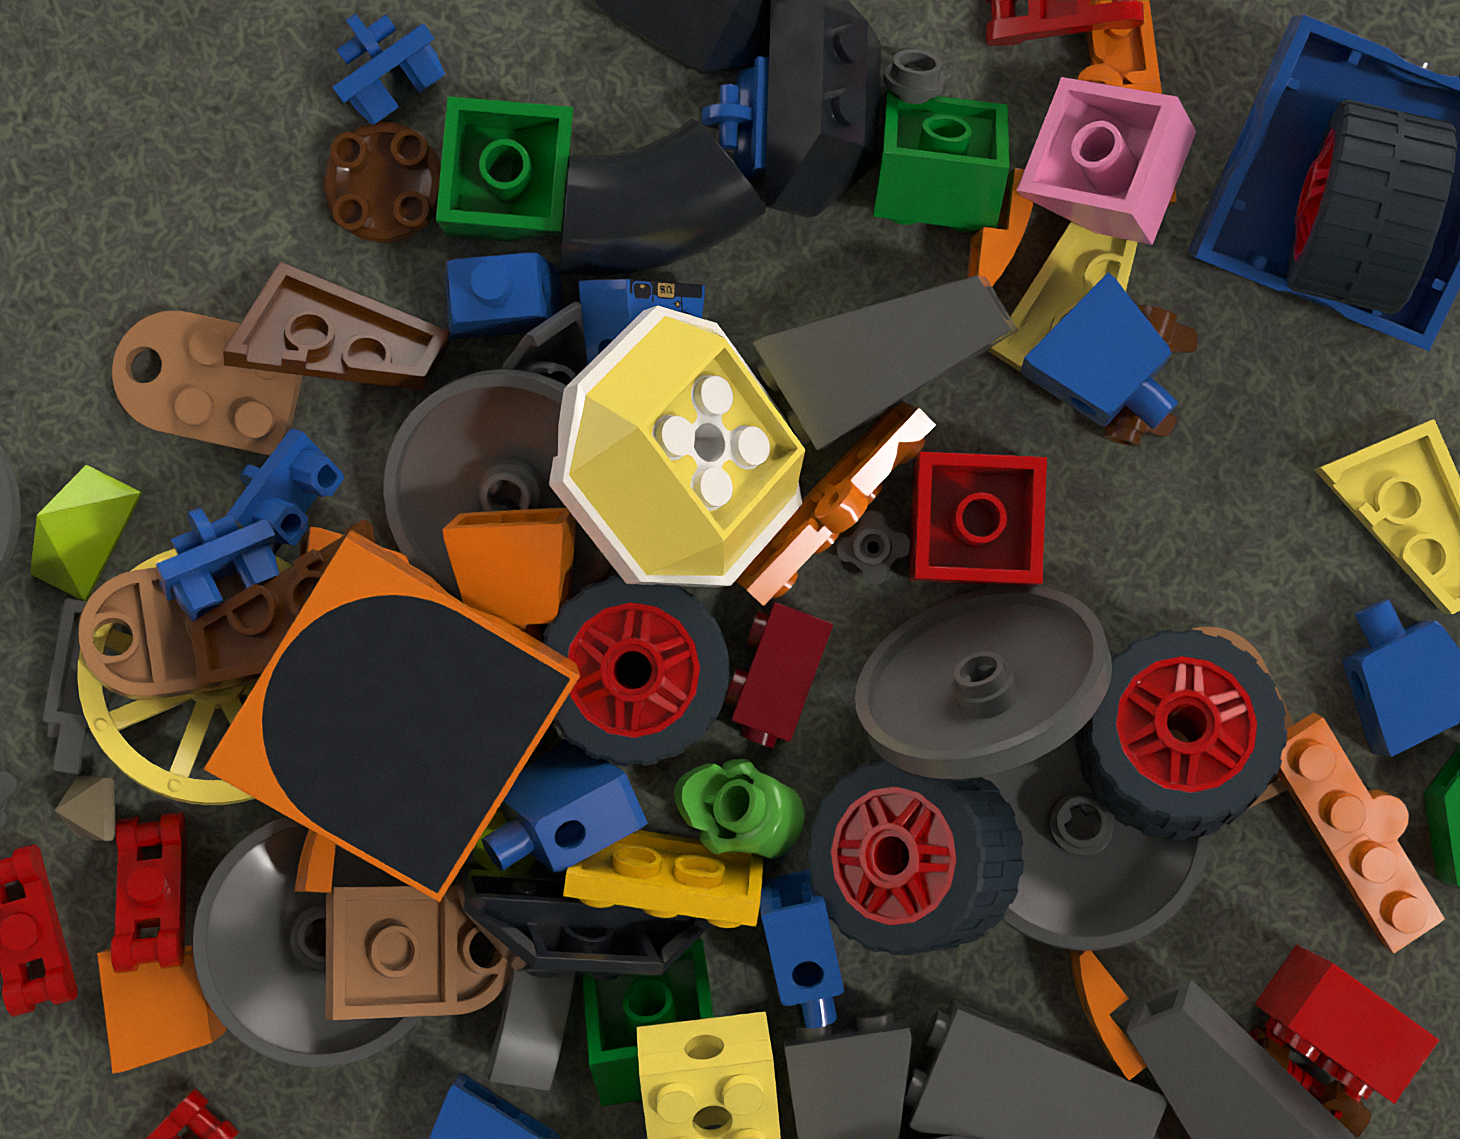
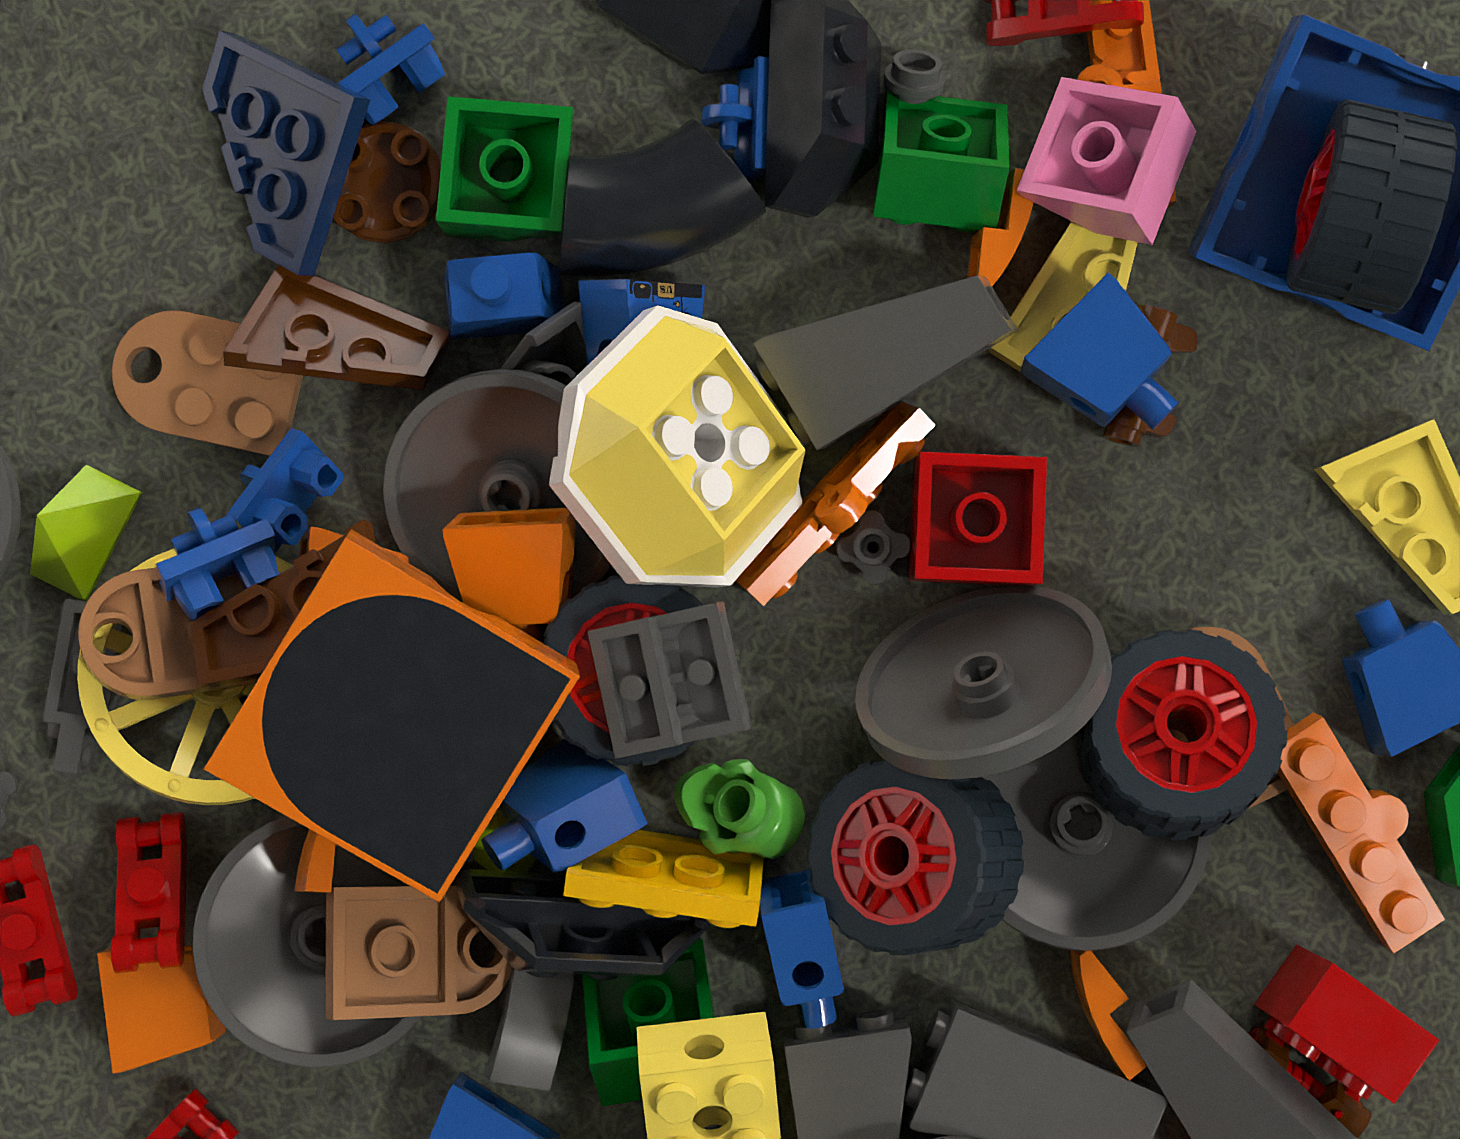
dark tan slope [54,776,115,841] -> none
dark red brick [724,602,834,748] -> none
none -> dark blue plate [202,30,370,276]
none -> dark grey slope [587,601,752,759]

